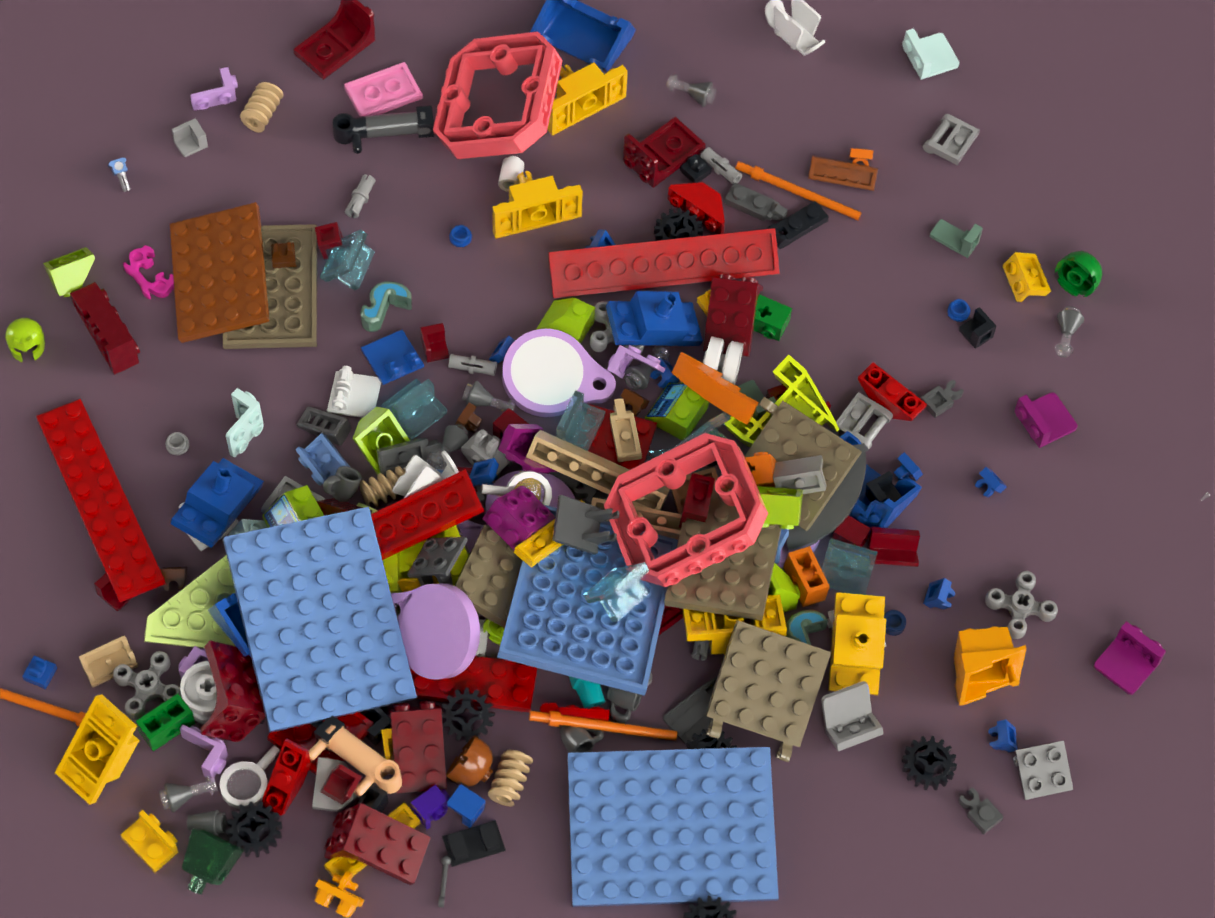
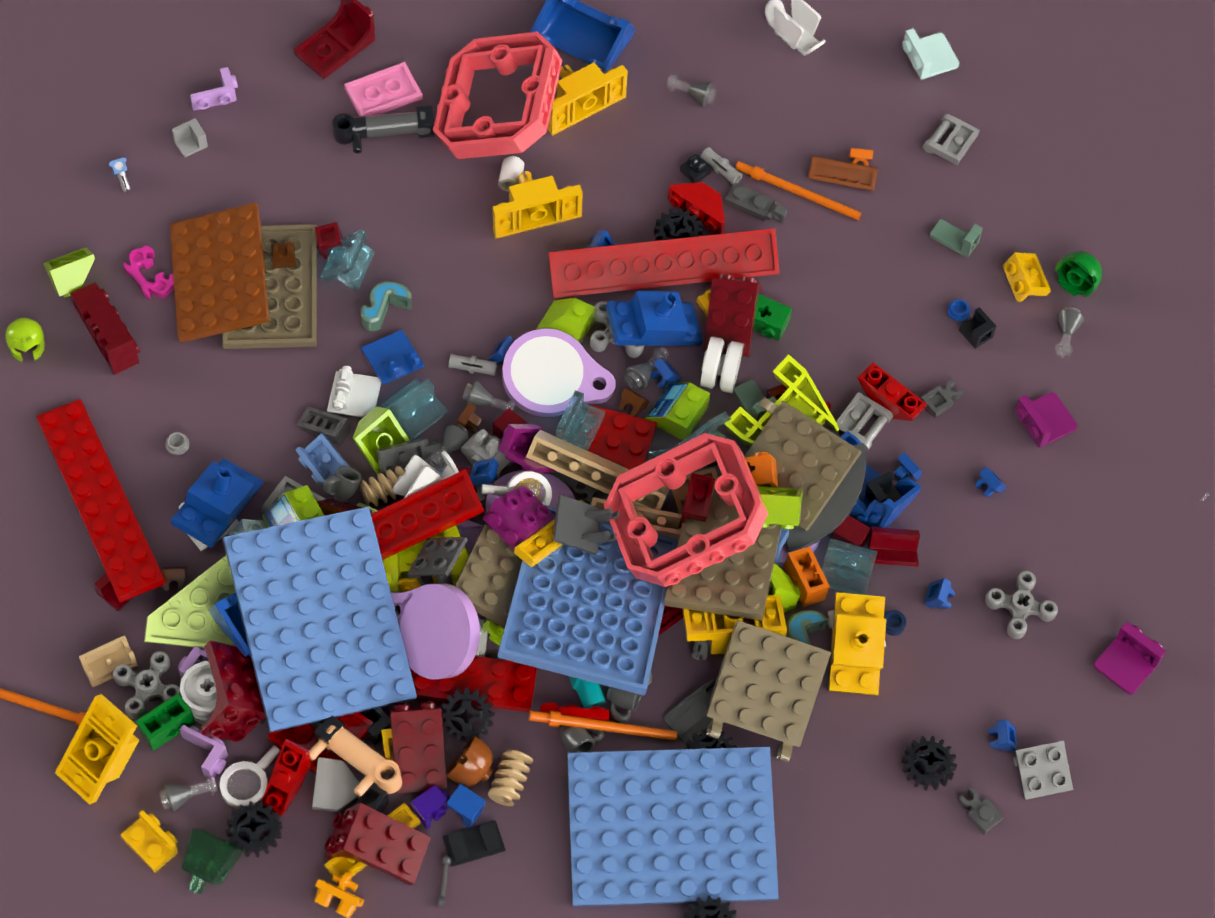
blue tile [22,656,58,689] -> none
dark grey cone [187,810,227,836] -> none
light aqua bracket [226,388,264,457] -> none
tan piece [240,82,284,132] -> none
dark red panel [321,764,362,804] -> none
light grey pin [345,174,376,218] -> none
dark red panel [420,323,449,363] -> none
blue plate [449,225,472,247] -> none
clear light blue bracket [583,562,650,622] -> none
lavender bracket [607,345,665,379] -> none
tan hinge [610,398,642,462] -> none
dark red bracket [623,117,706,188] -> none
orange slope [672,352,759,425] -> none
black plate [767,201,829,249] -> none
light grey panel [773,455,827,494] -> none
light grey bracket [821,681,883,751] -> none
light orange piece [954,626,1026,706] -> none

